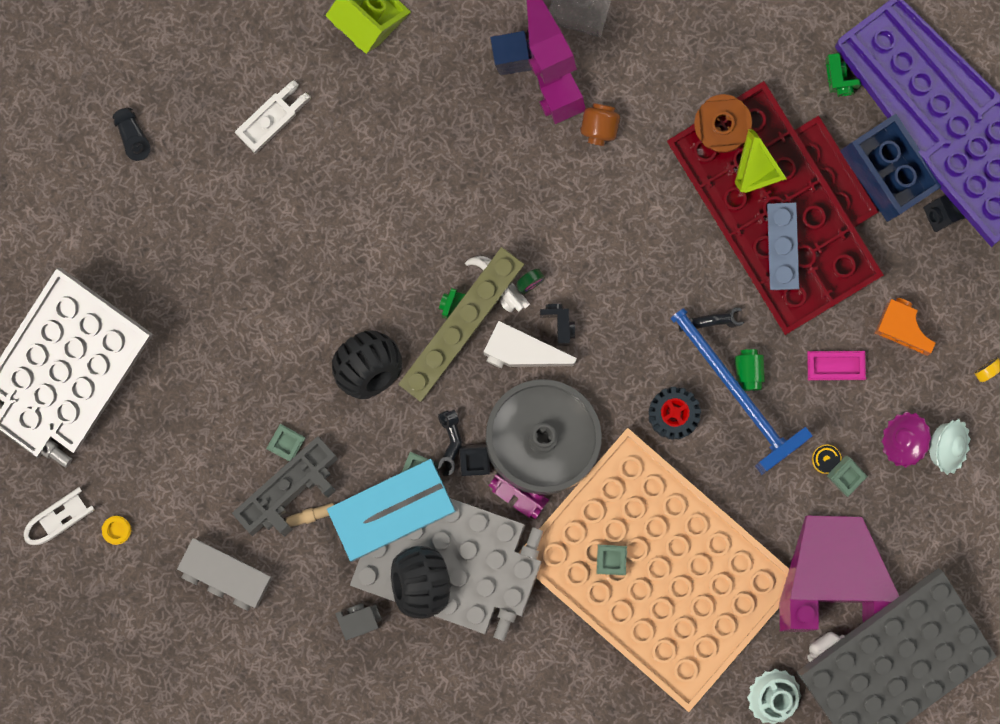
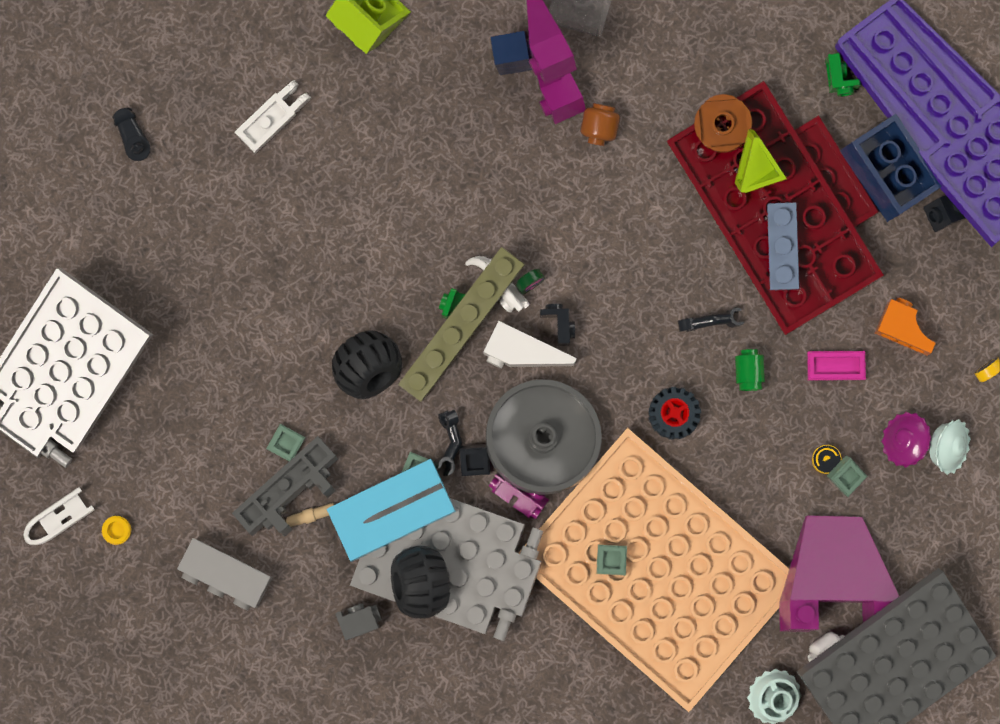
blue tile [670,308,812,475] -> none

